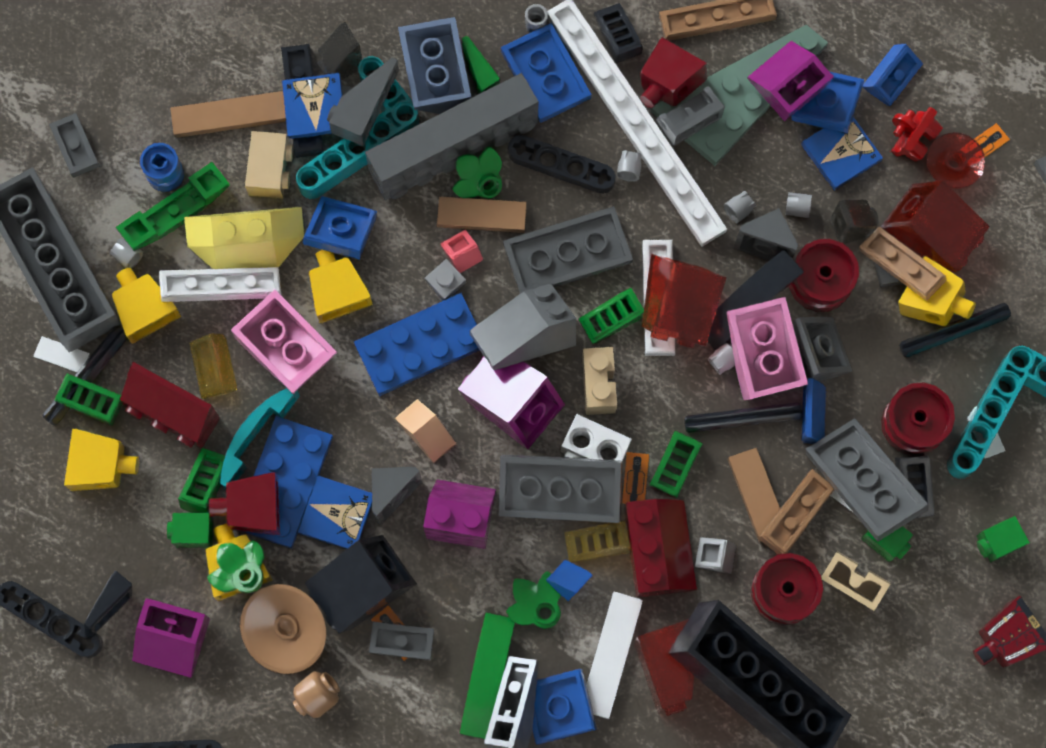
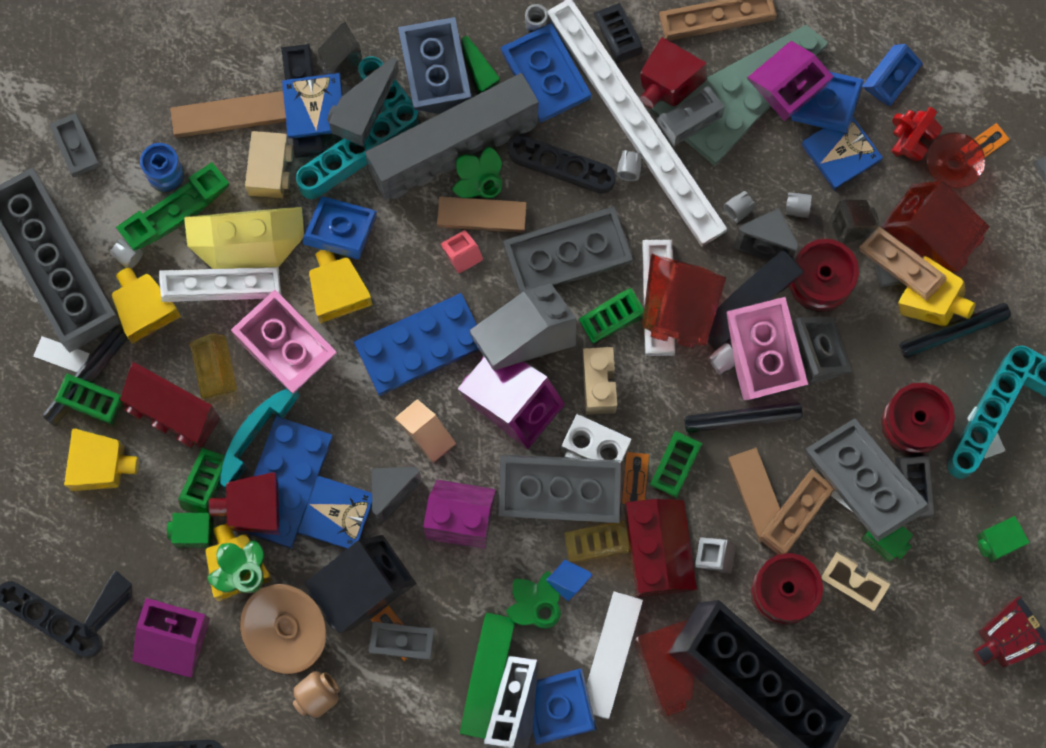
light grey plate [425,259,466,301] -> none
blue slope [801,378,826,444] -> none

